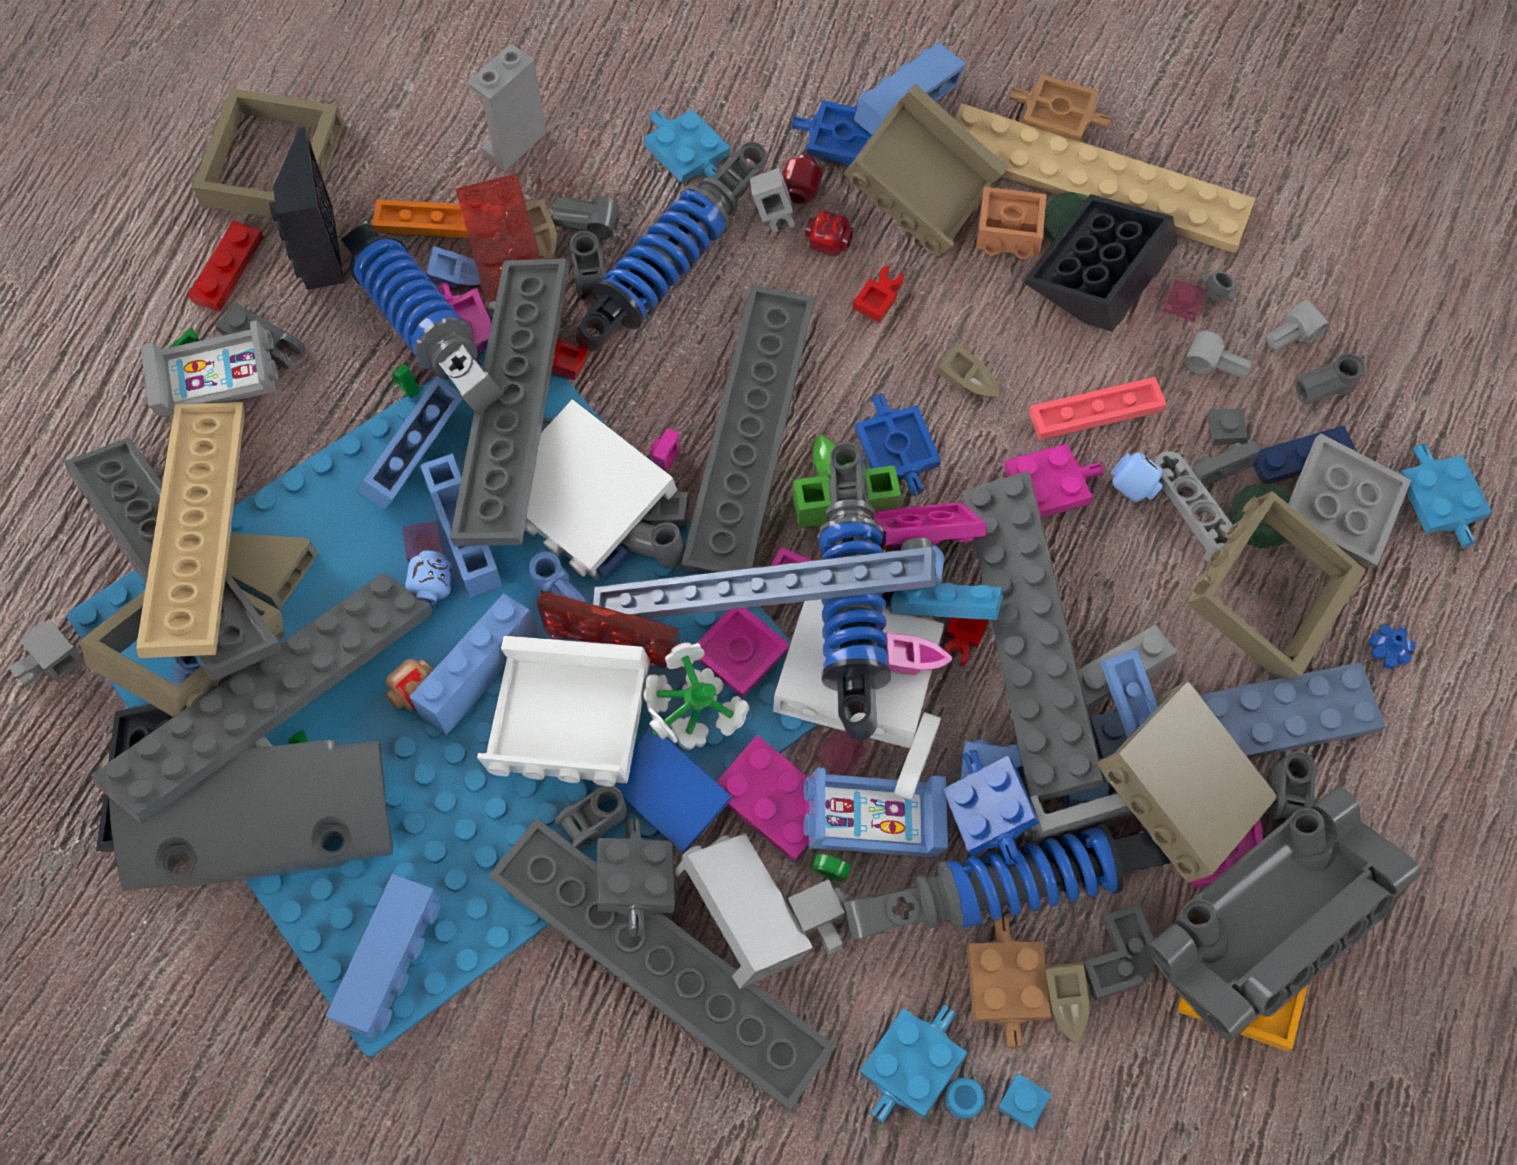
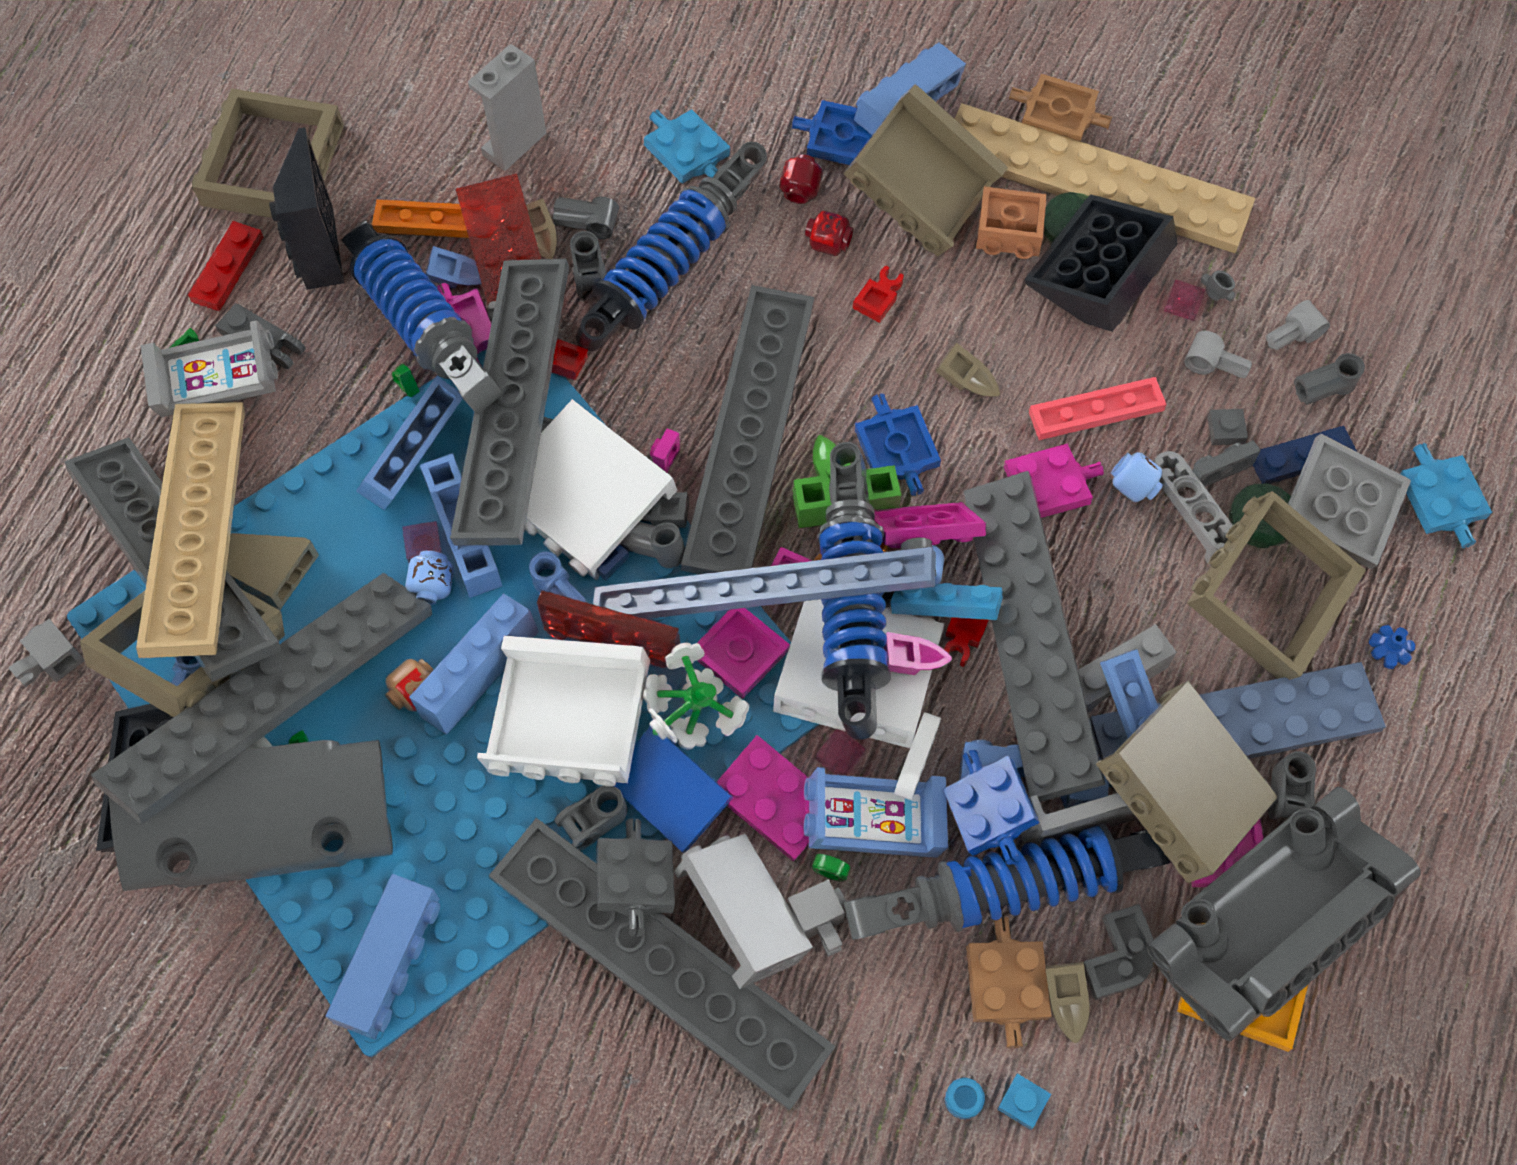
light grey brick [750,168,795,233] -> none
dark azure plate [860,1005,967,1123] -> none

